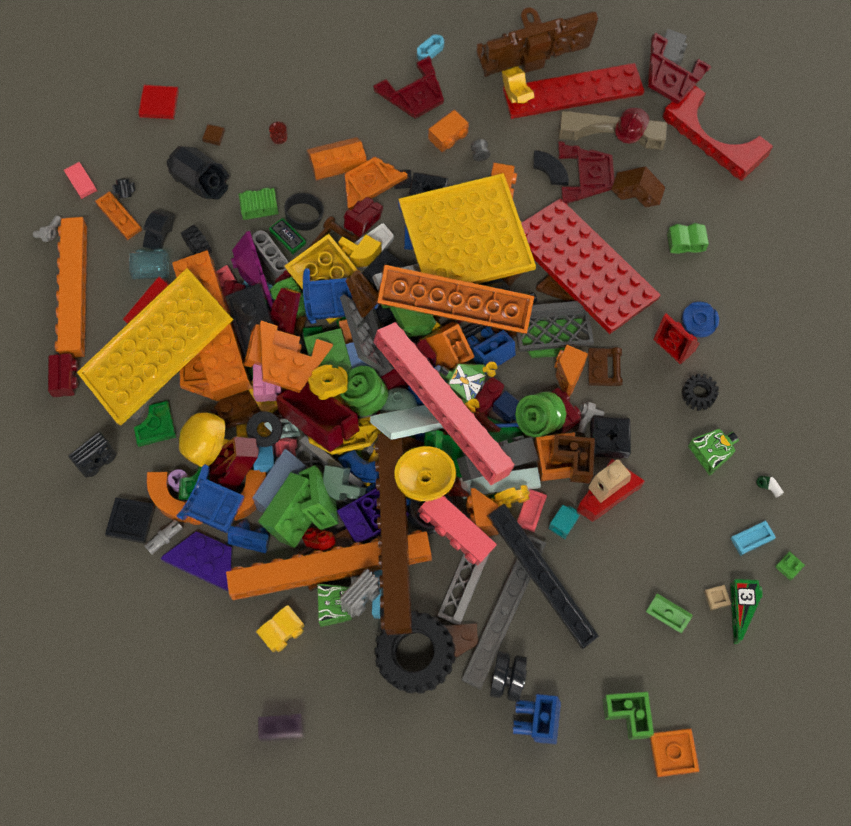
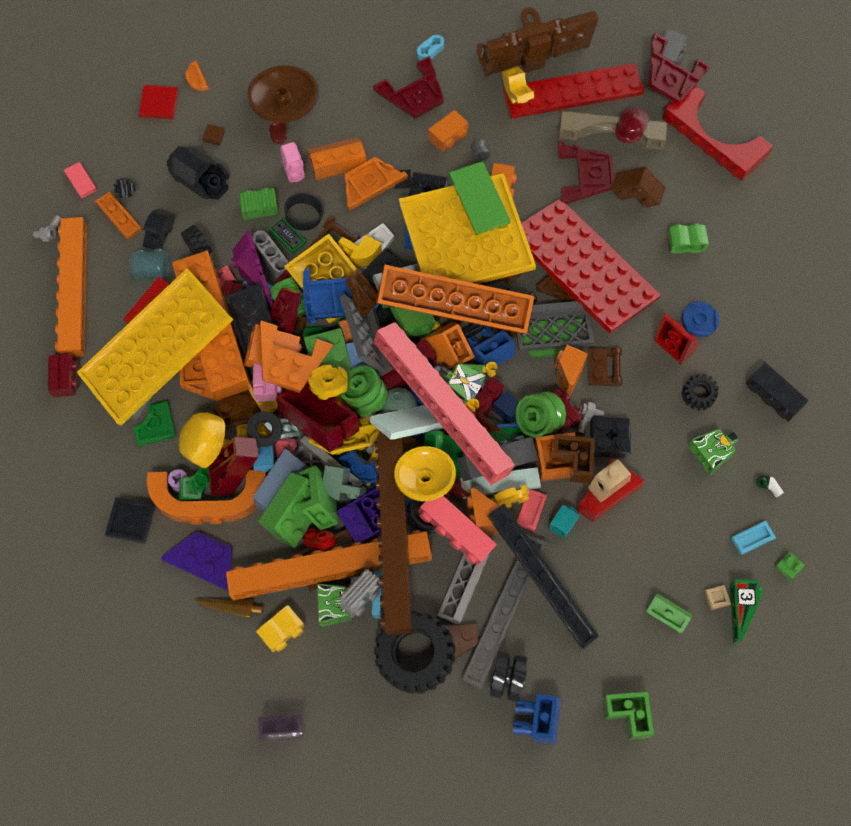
black brick [68,432,116,478] -> none
light grey pin [144,519,183,555] -> none
blue piece [176,464,244,533] -> none
blue tile [228,519,269,553] -> none
dark red brick [343,197,383,237] -> none
black tile [533,150,569,186] -> none
orange tile [650,729,700,777] -> none
none -> orange tile [185,61,209,91]
none -> pearl gold bar [194,598,263,619]
none -> reddish brown dish [248,65,318,123]
none -> bright pink brick [280,142,305,183]
none -> bright green tile [449,161,511,235]
none -> black brick [746,362,809,422]

